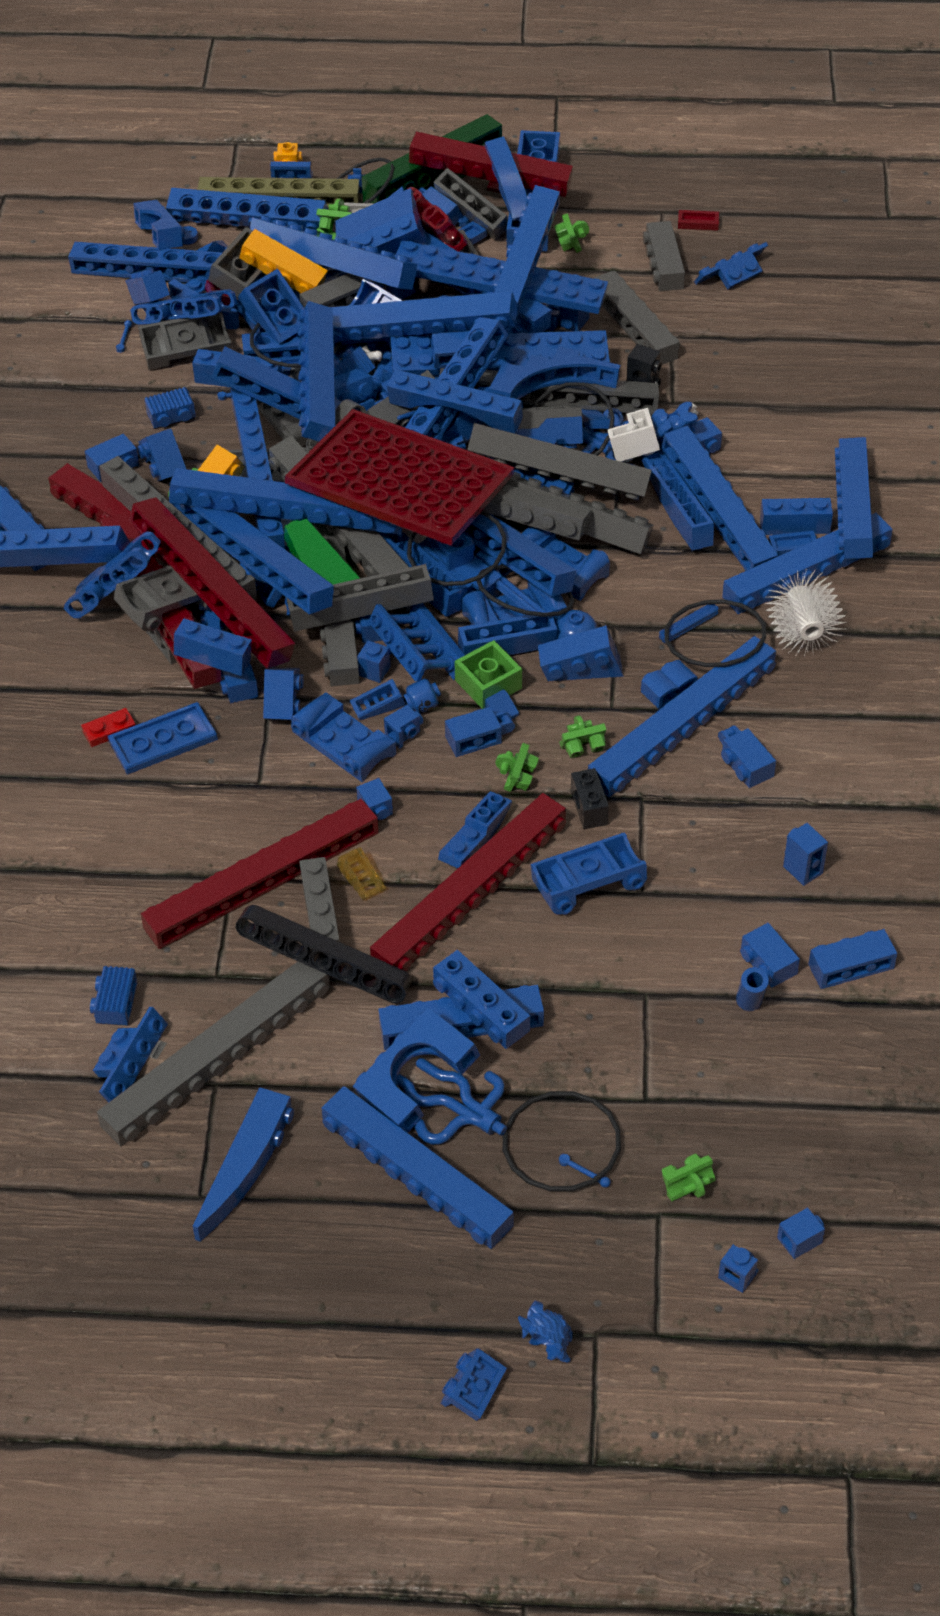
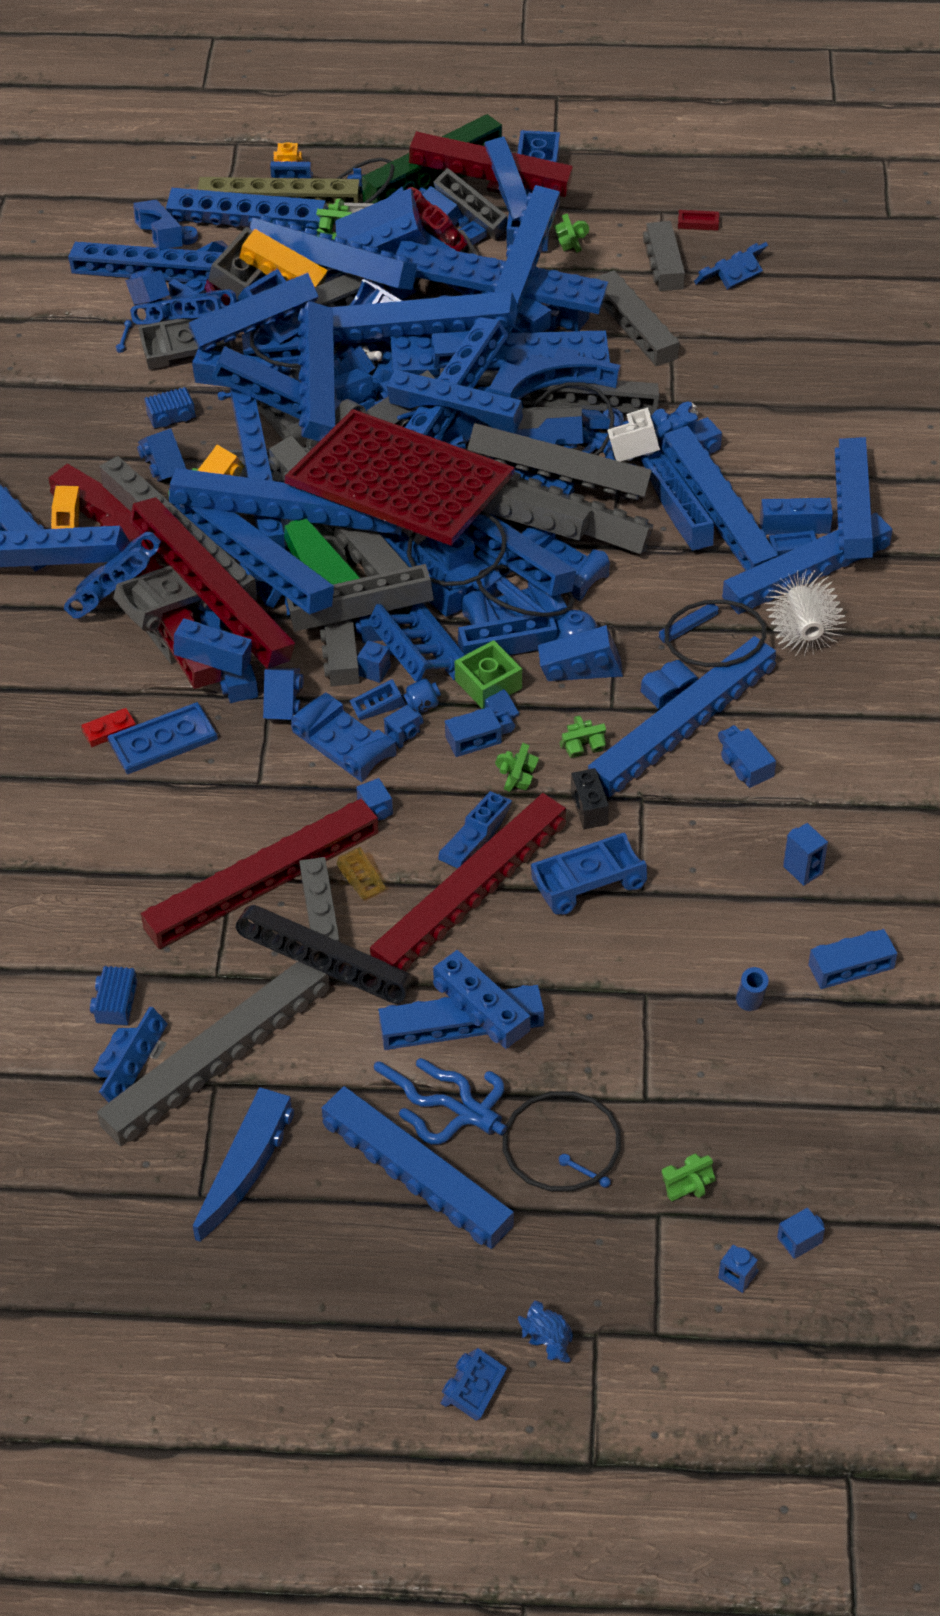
blue brick [85,433,139,482] -> none
blue arch [353,1007,480,1133] -> none
black brick [626,344,662,388] -> none
blue brick [740,923,800,988] -> none
none -> light orange slope [51,486,80,529]
none -> blue brick [188,273,319,351]

